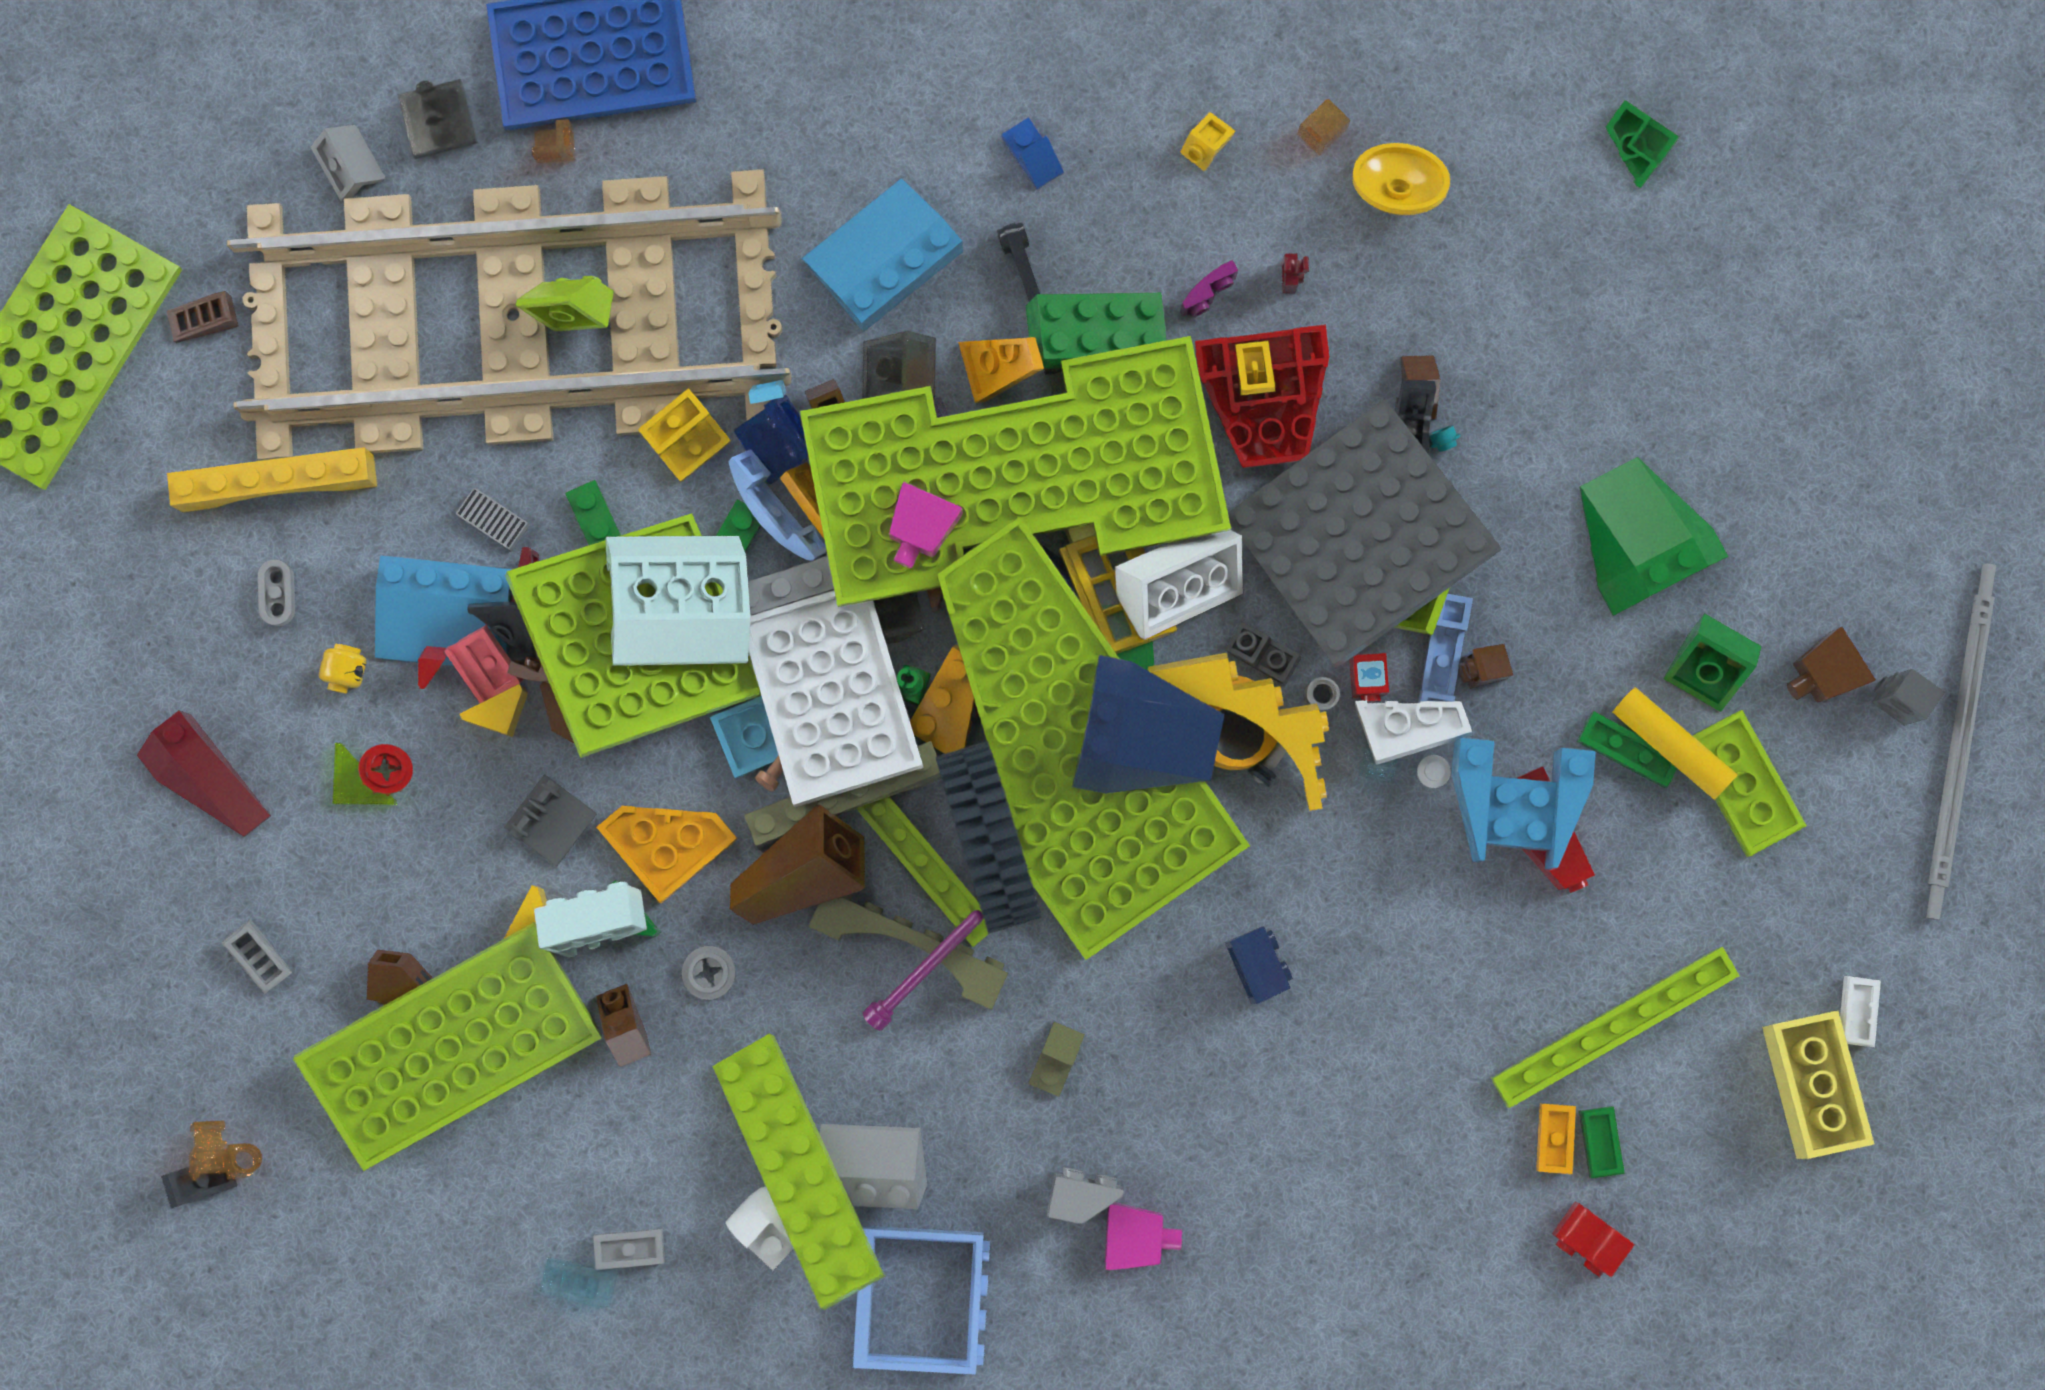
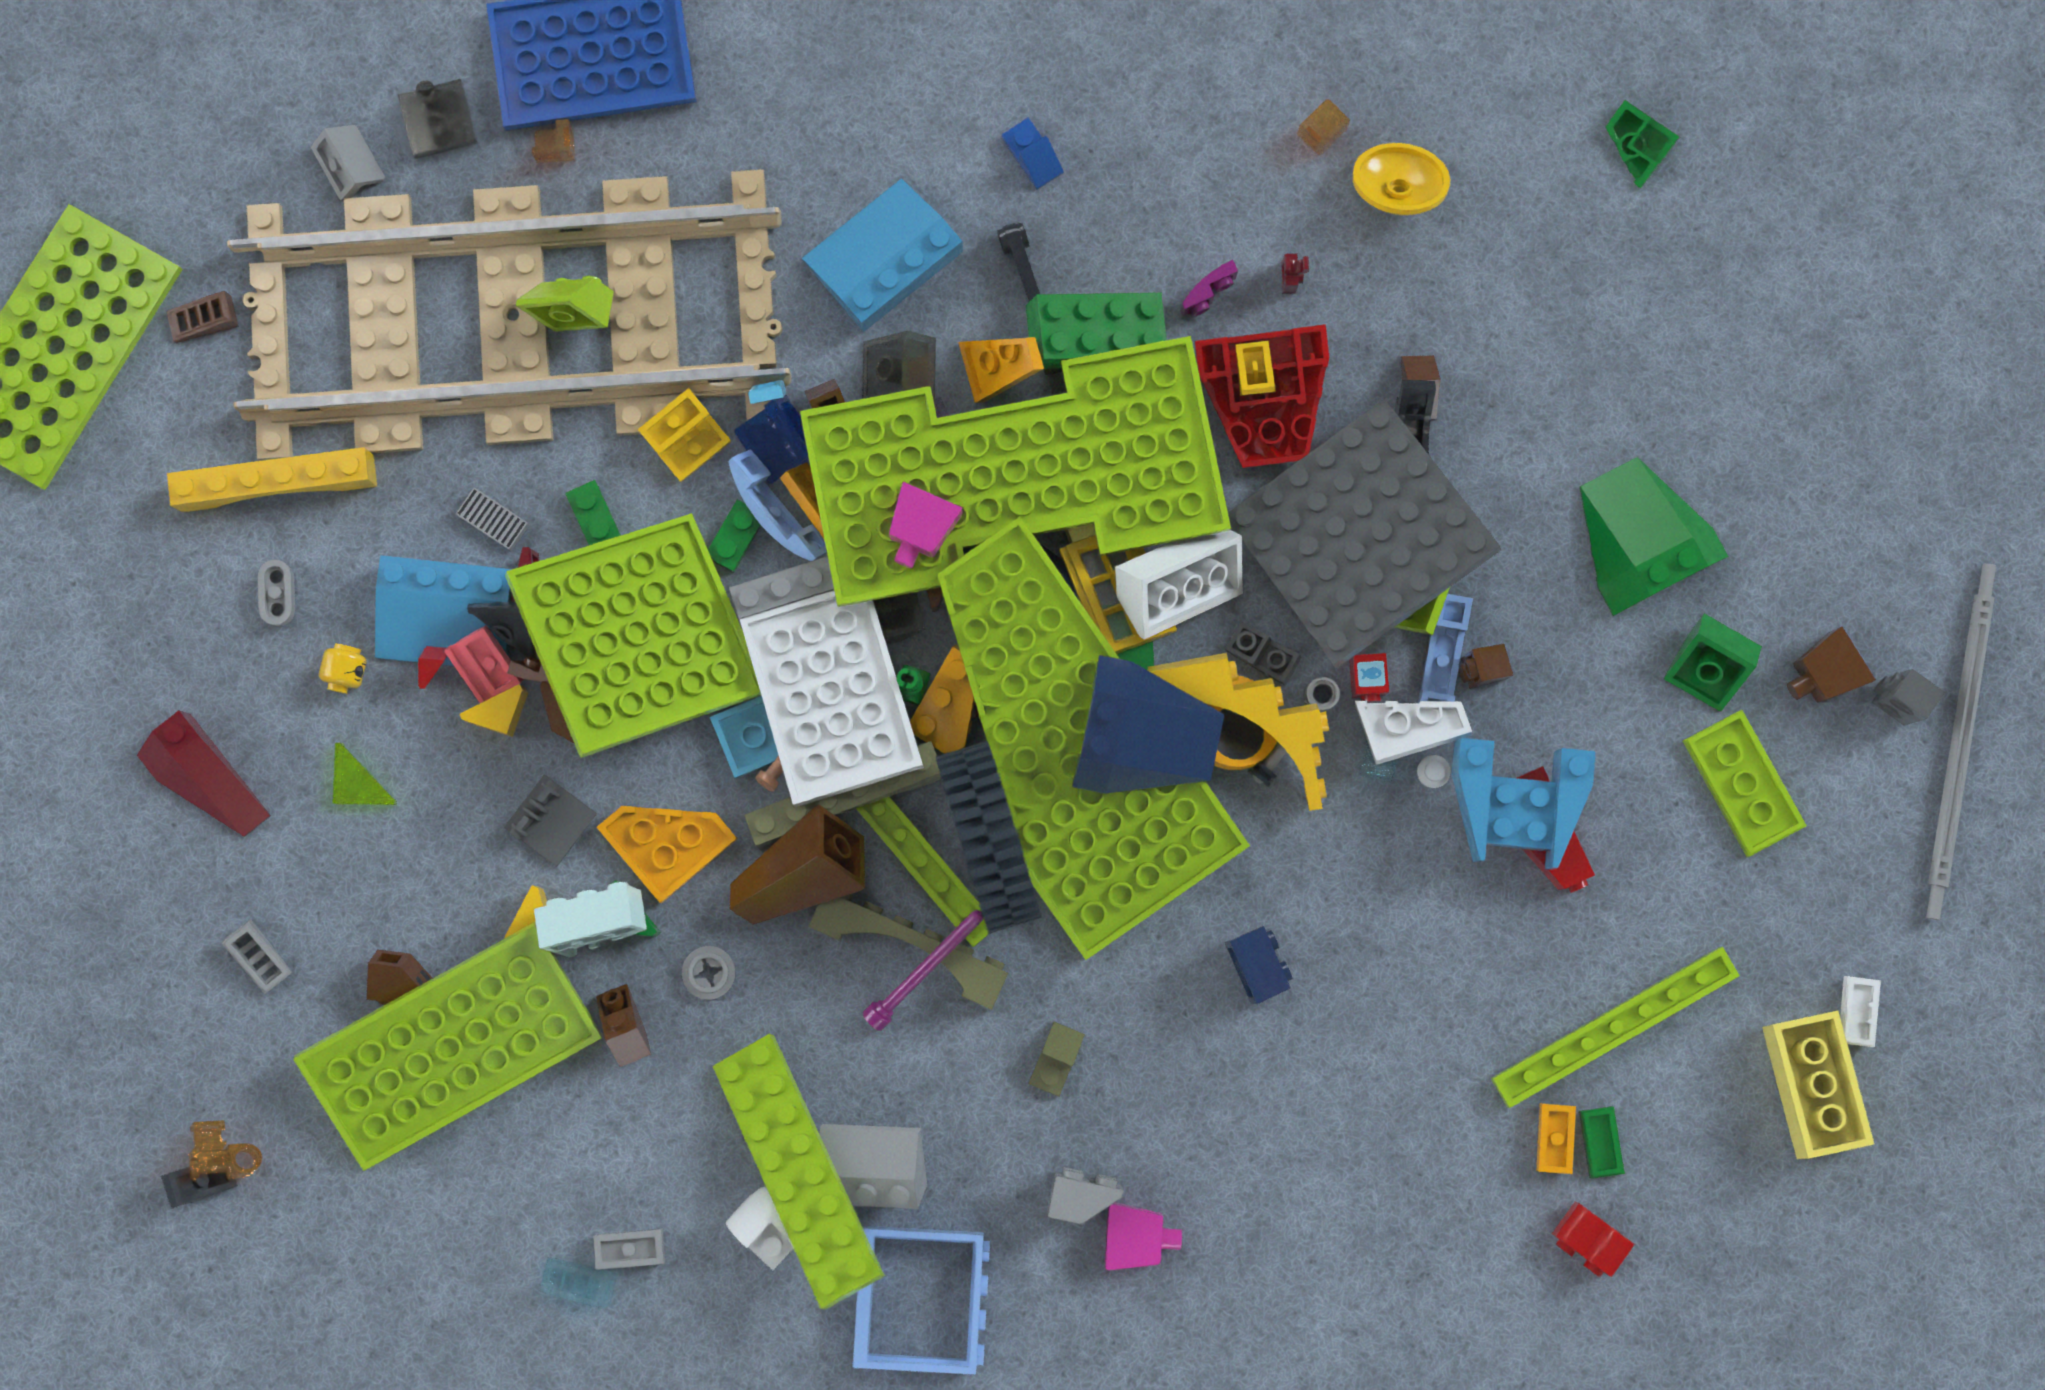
red gear [358,744,413,797] -> none
light aqua slope [606,536,751,666] -> none
yellow bracket [1180,112,1235,171] -> none
teal plate [1429,425,1461,452] -> none
green plate [1576,711,1677,788] -> none
yellow brick [1612,687,1738,800] -> none

